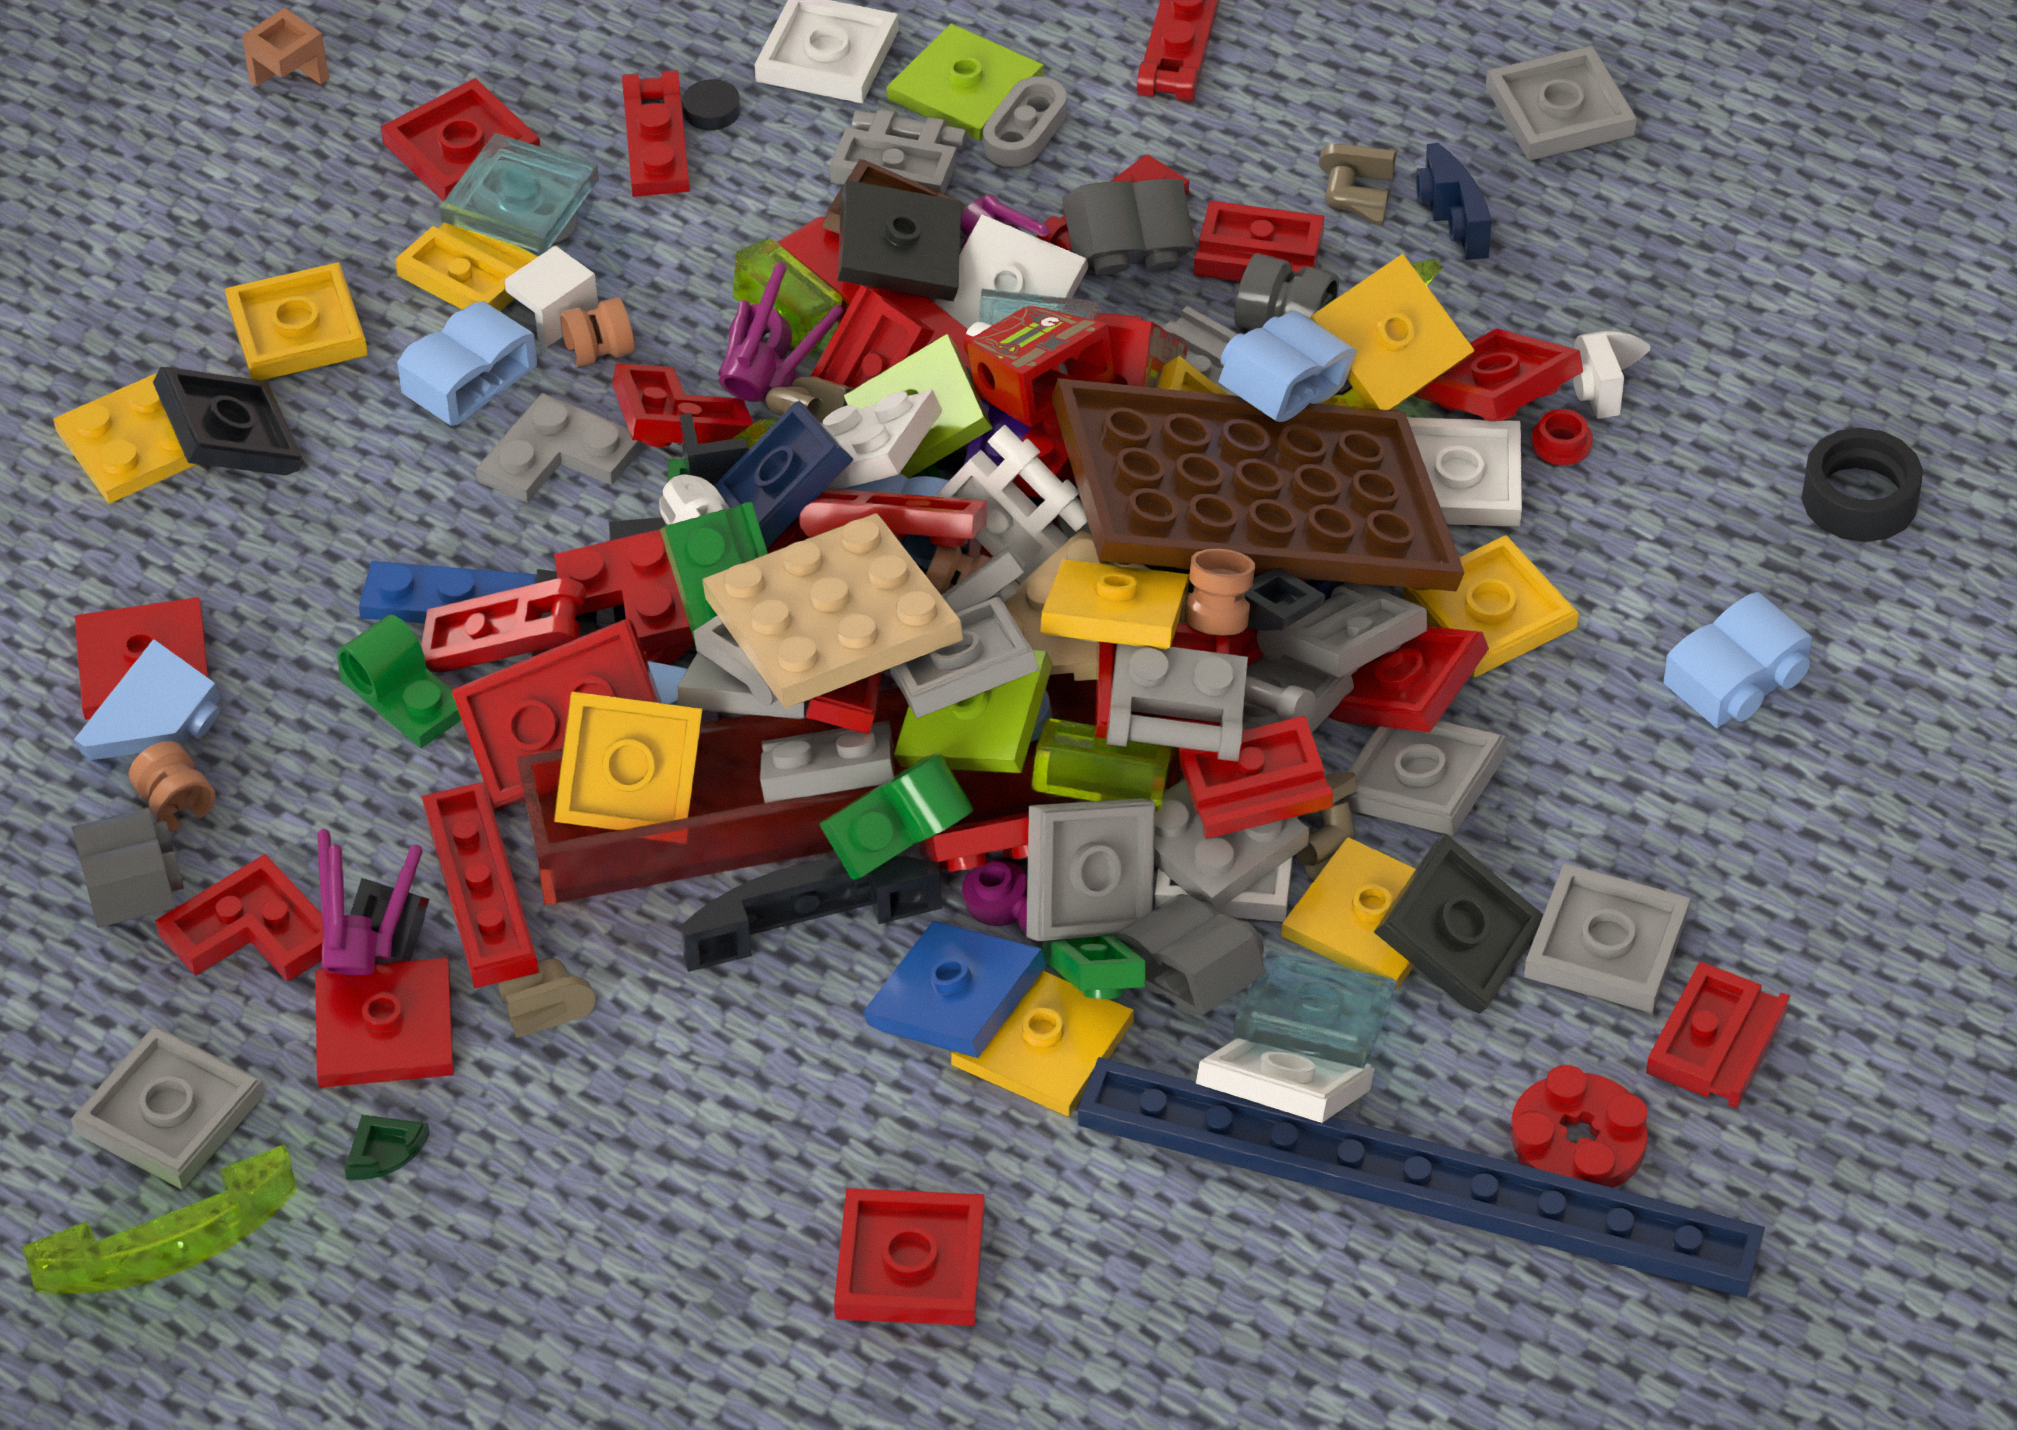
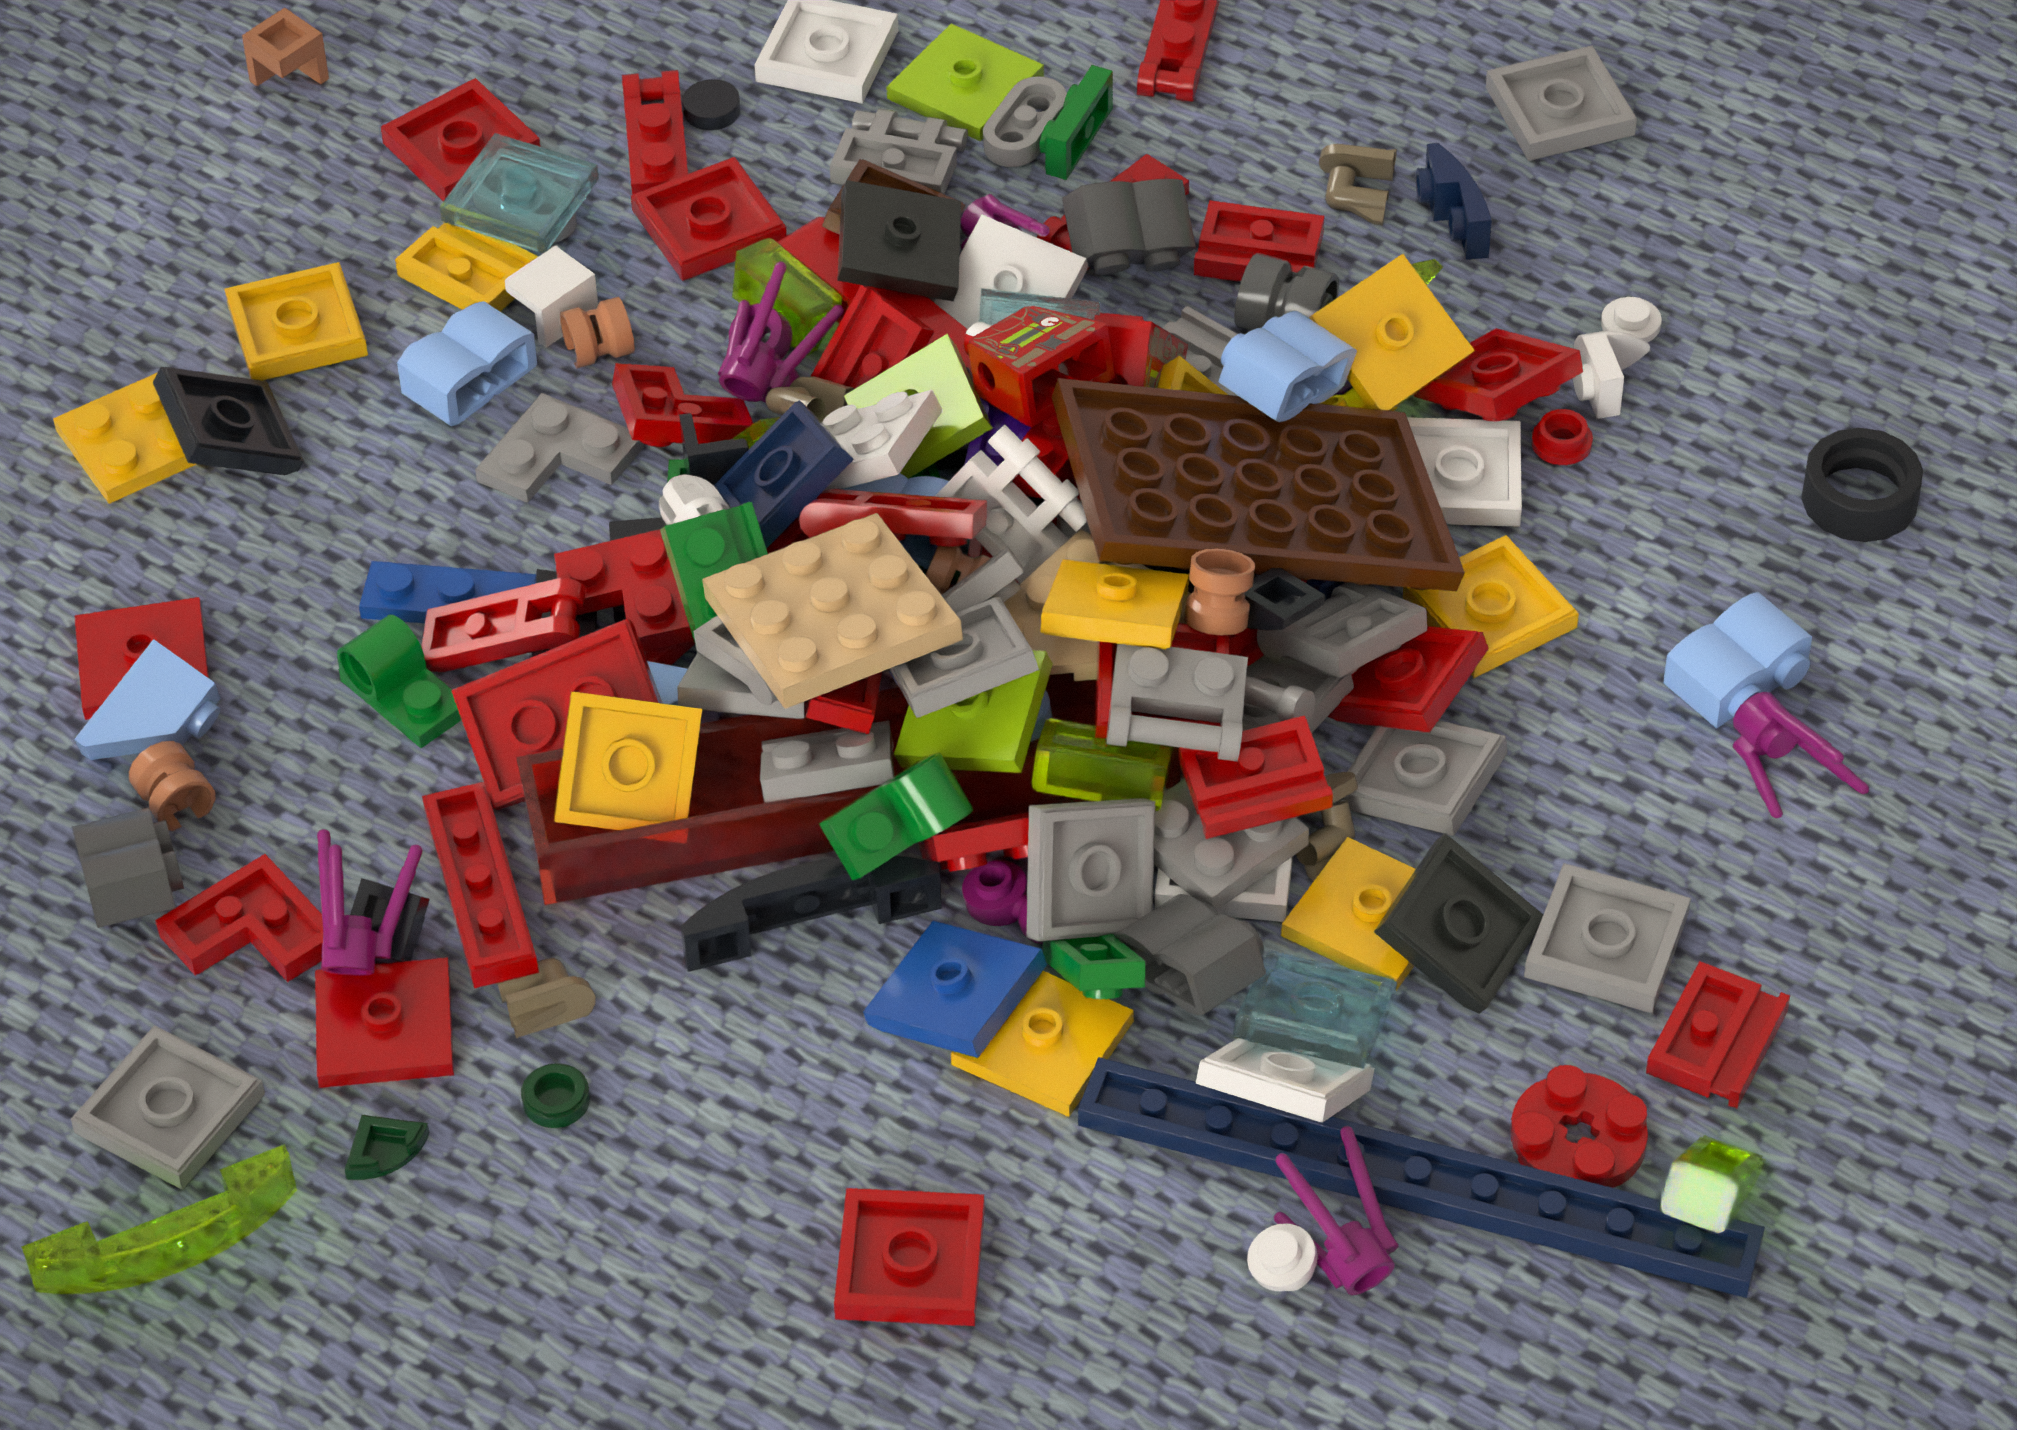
none -> dark green tile [521,1063,590,1128]
none -> red plate [631,157,787,281]
none -> green plate [1040,65,1113,180]
none -> white plate [1247,1224,1318,1291]
none -> magenta plant [1274,1126,1399,1296]
none -> white plate [1601,297,1662,343]
none -> clear neon green slope [1660,1135,1766,1233]
none -> magenta plant [1733,692,1869,818]

